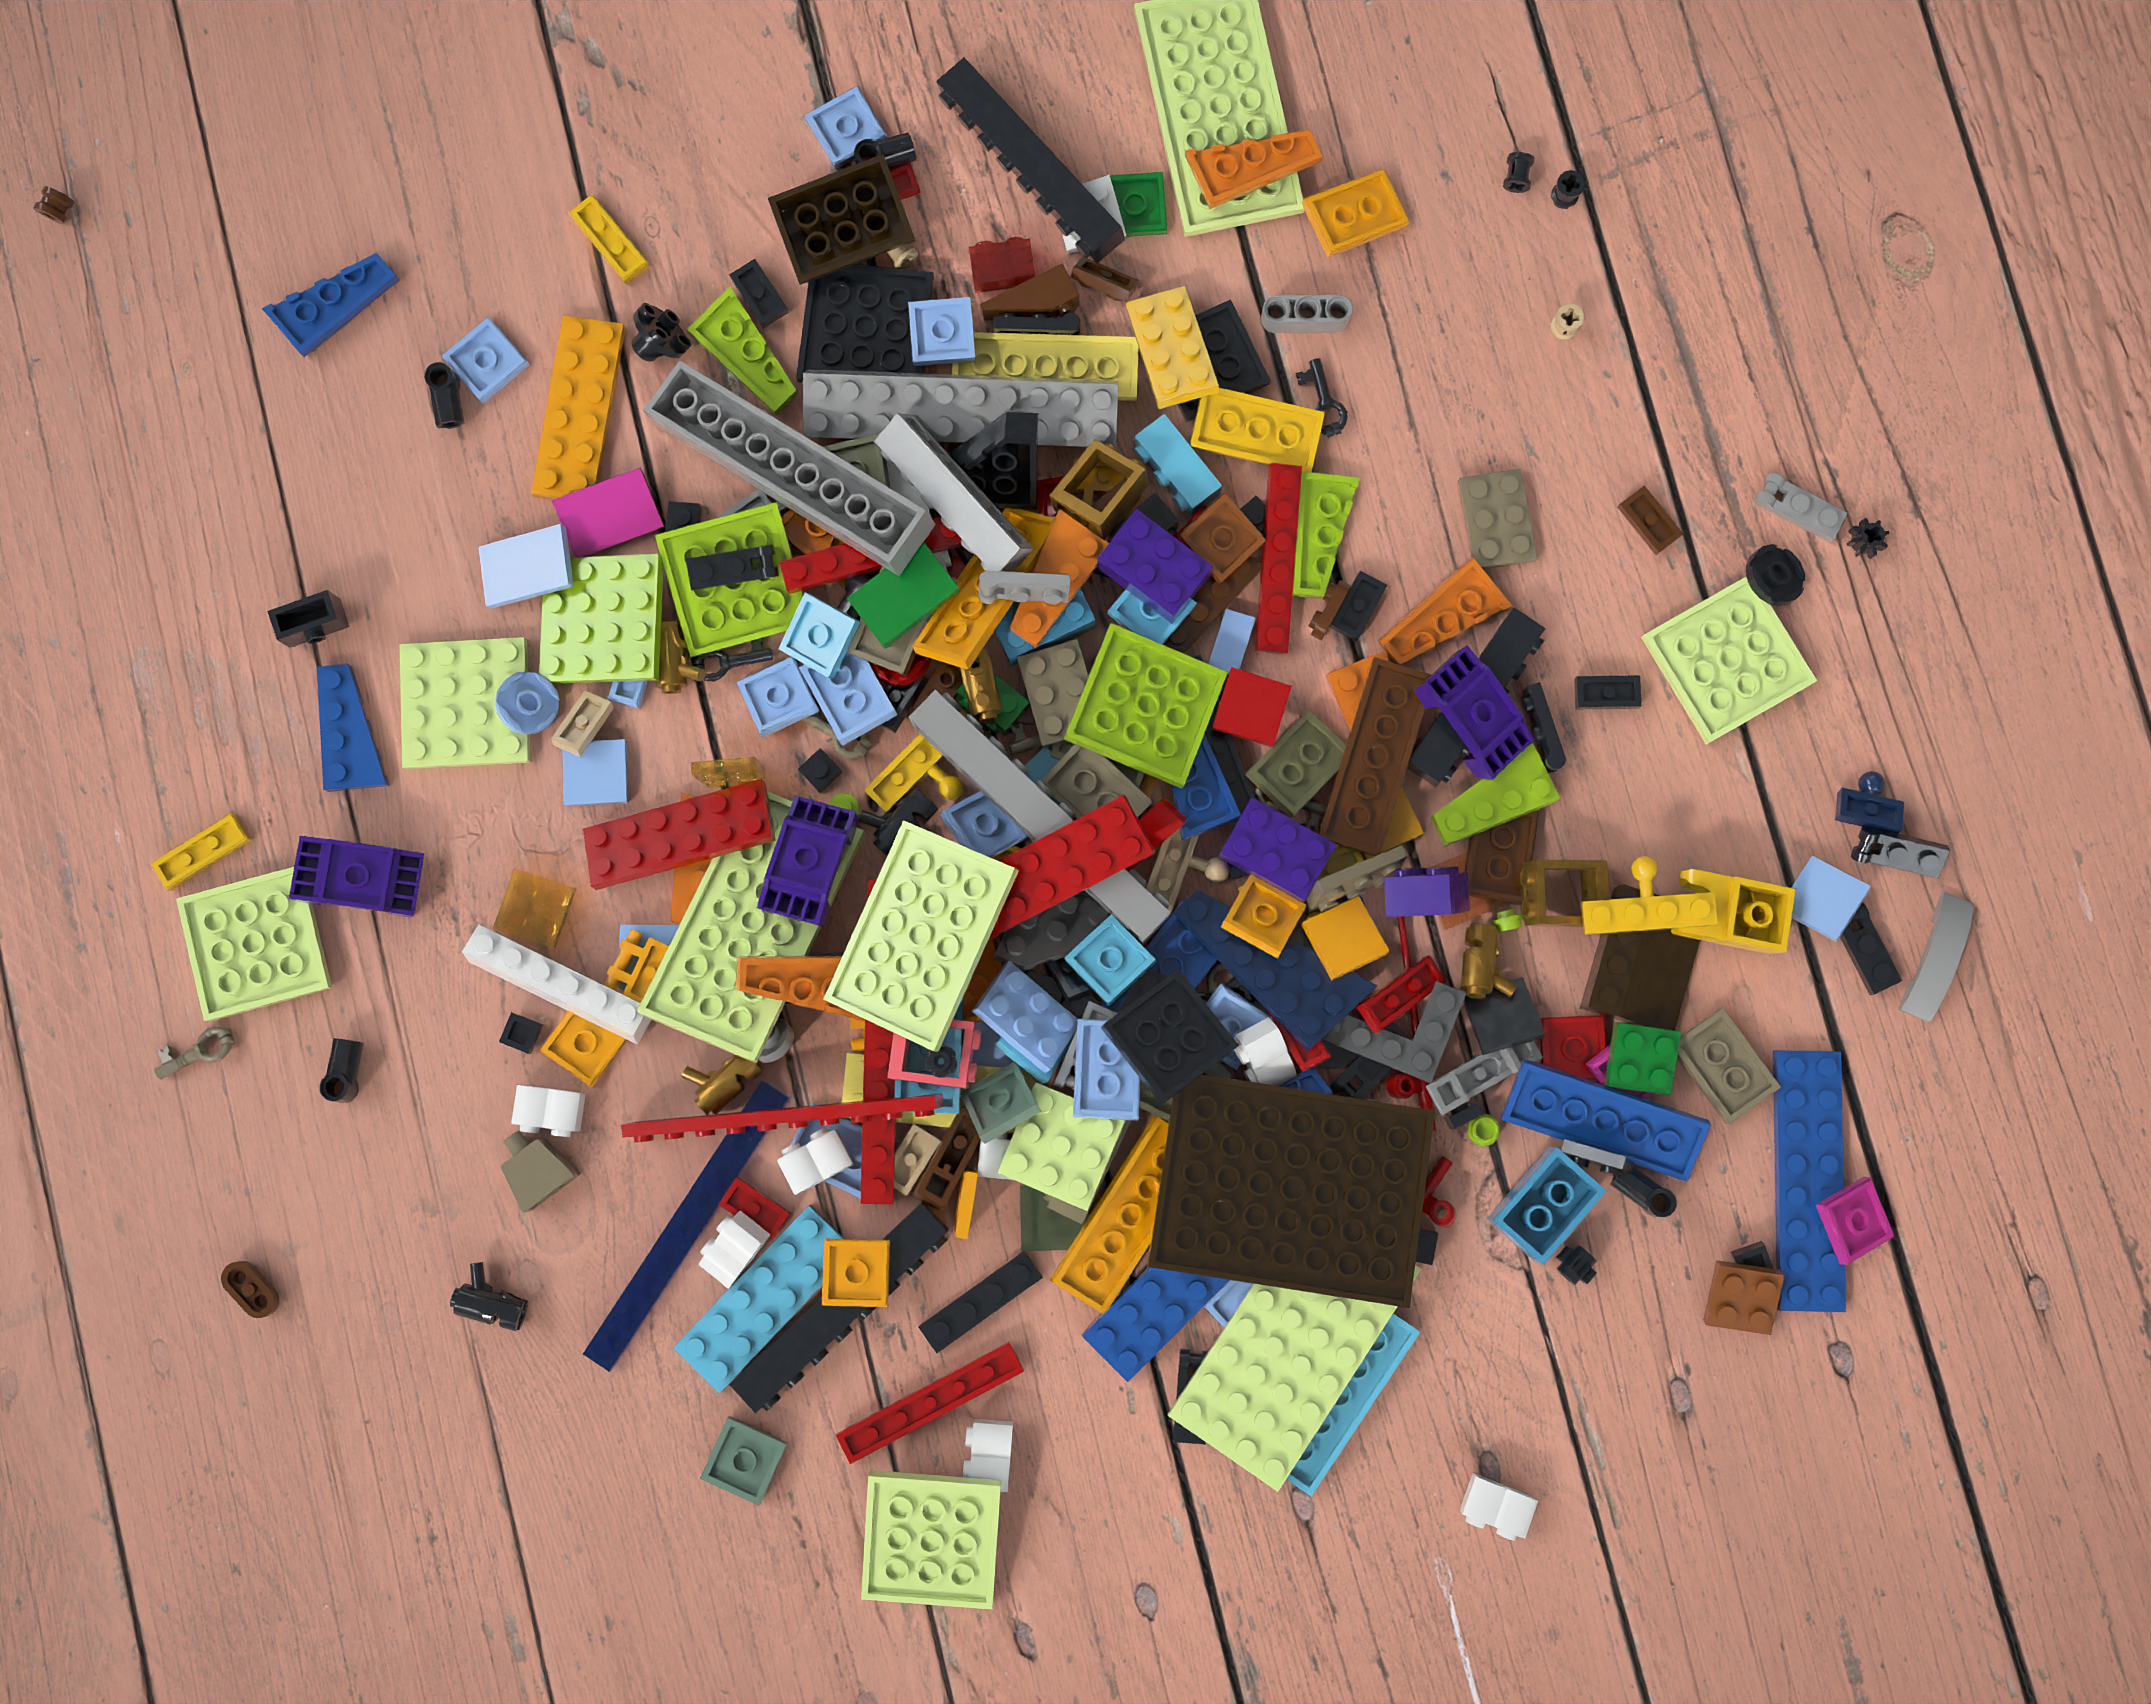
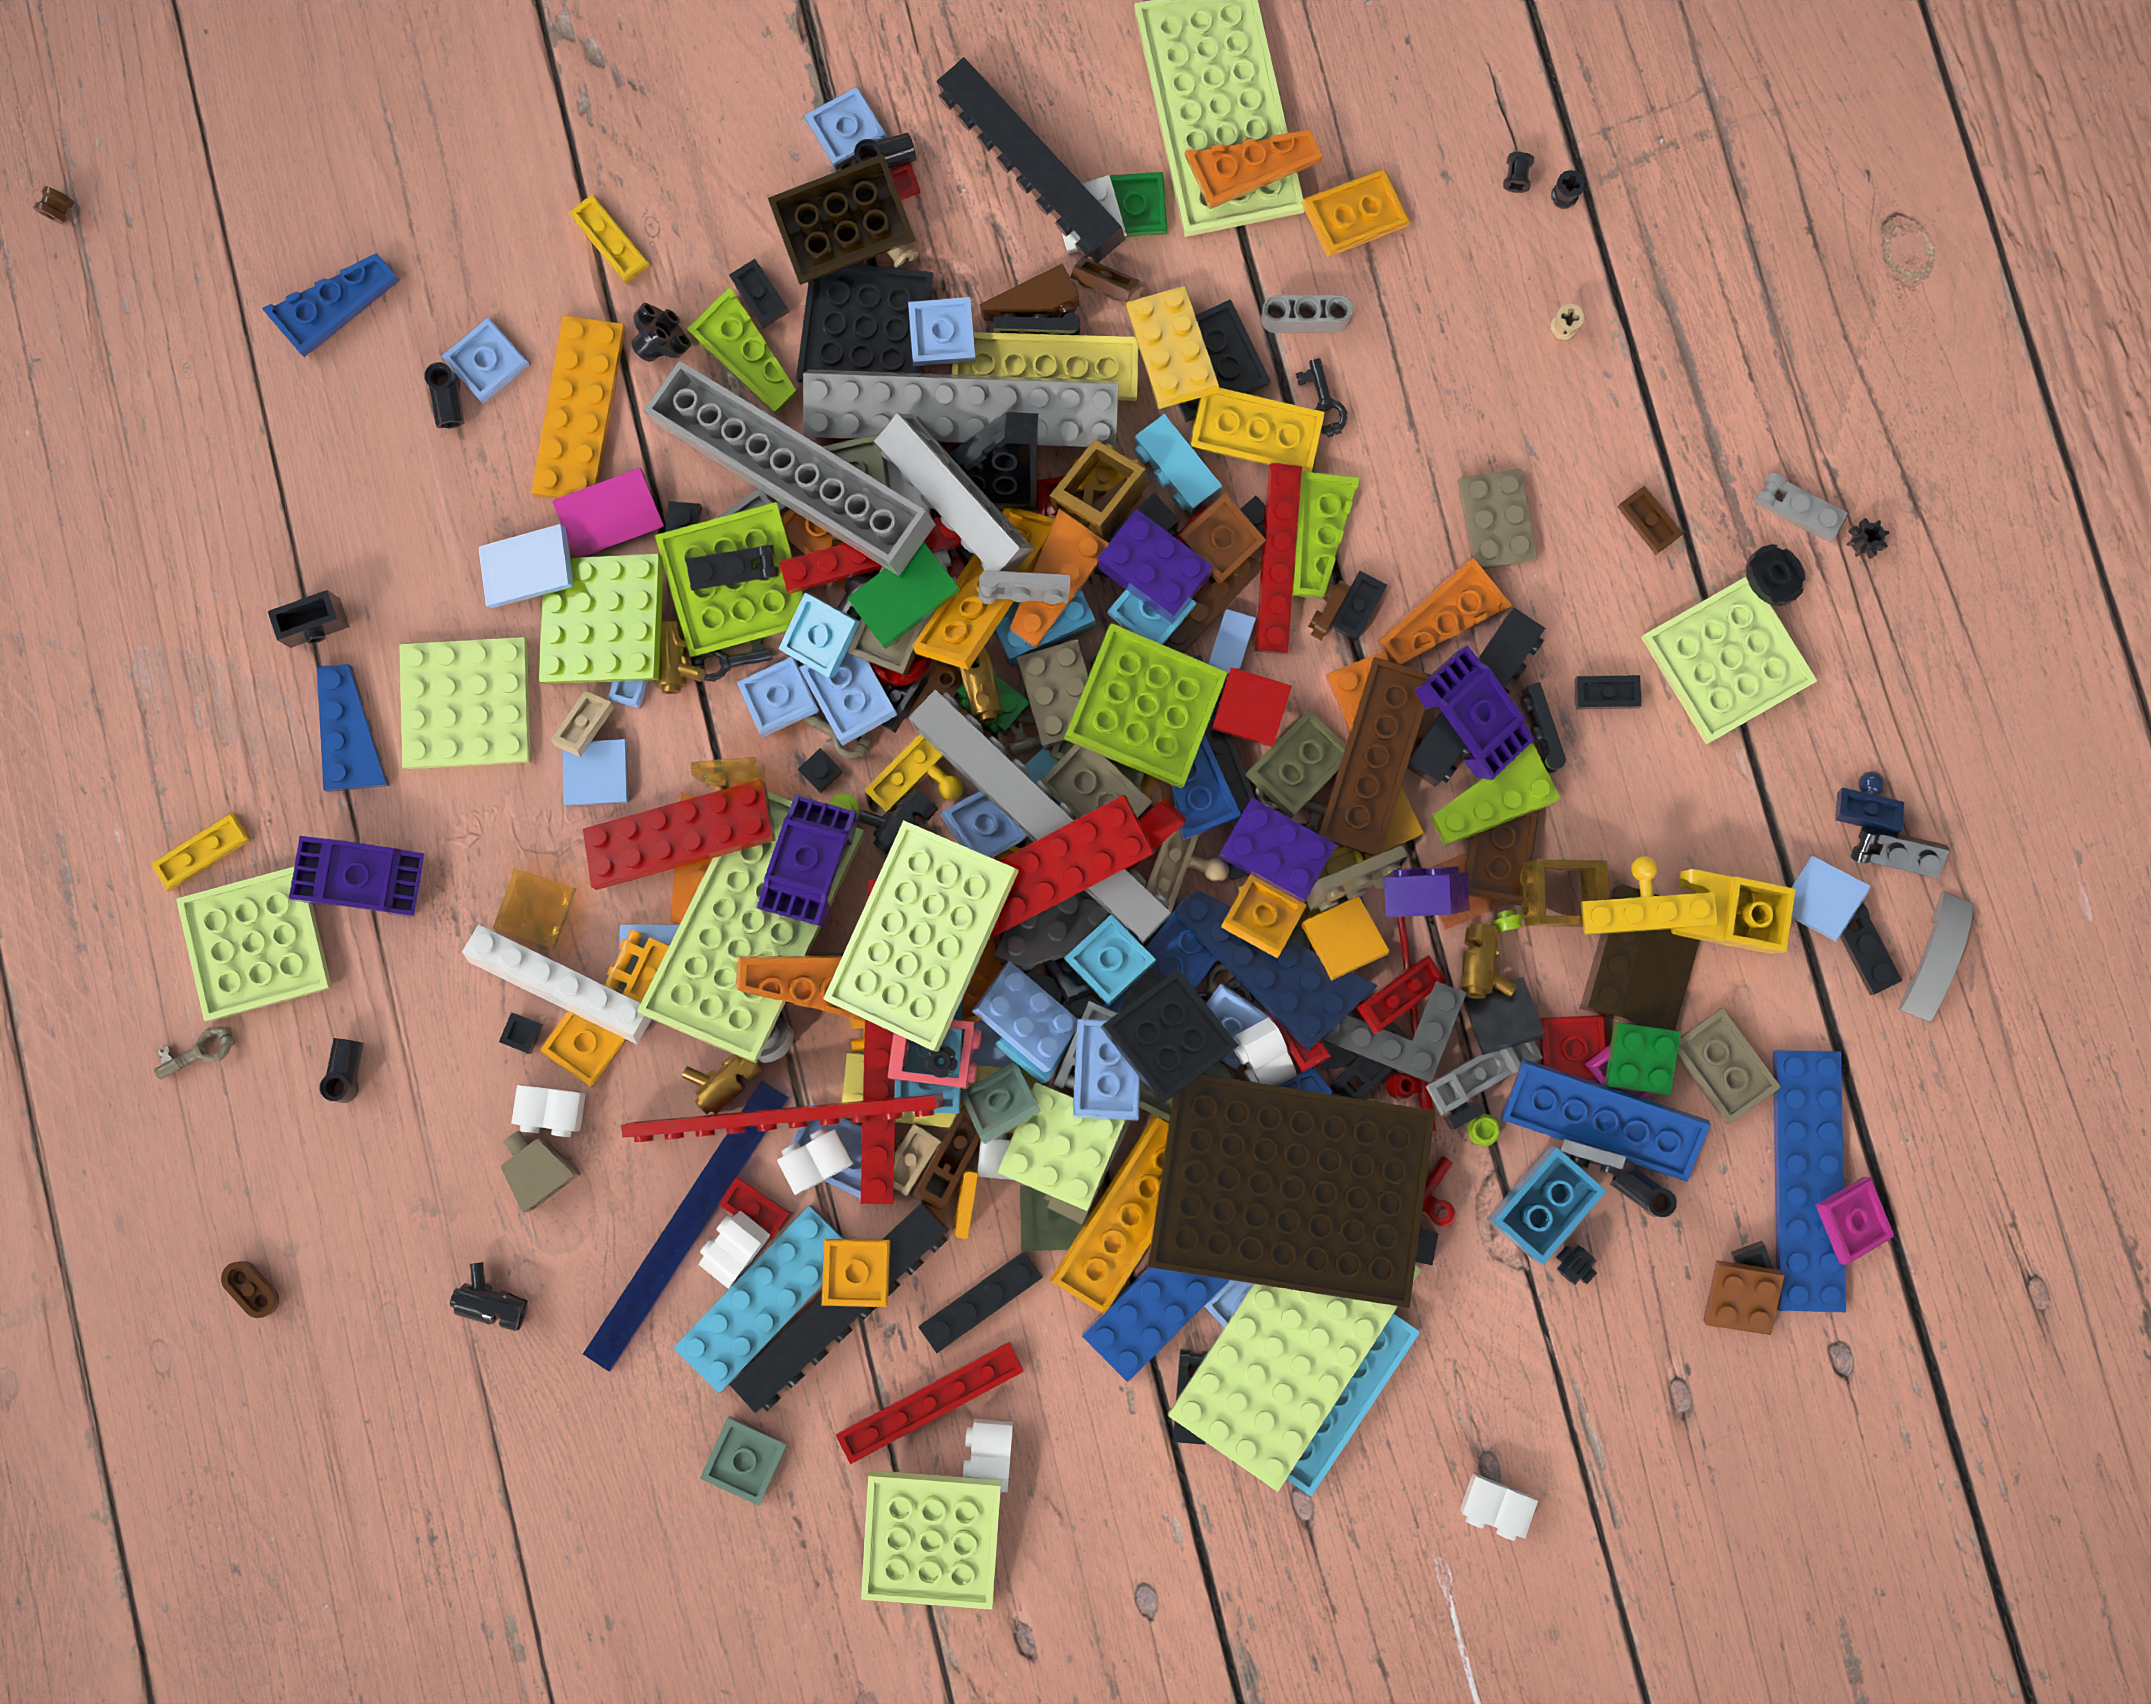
light blue tile [495,671,559,735] -> none
clear red brick [969,237,1035,293] -> none

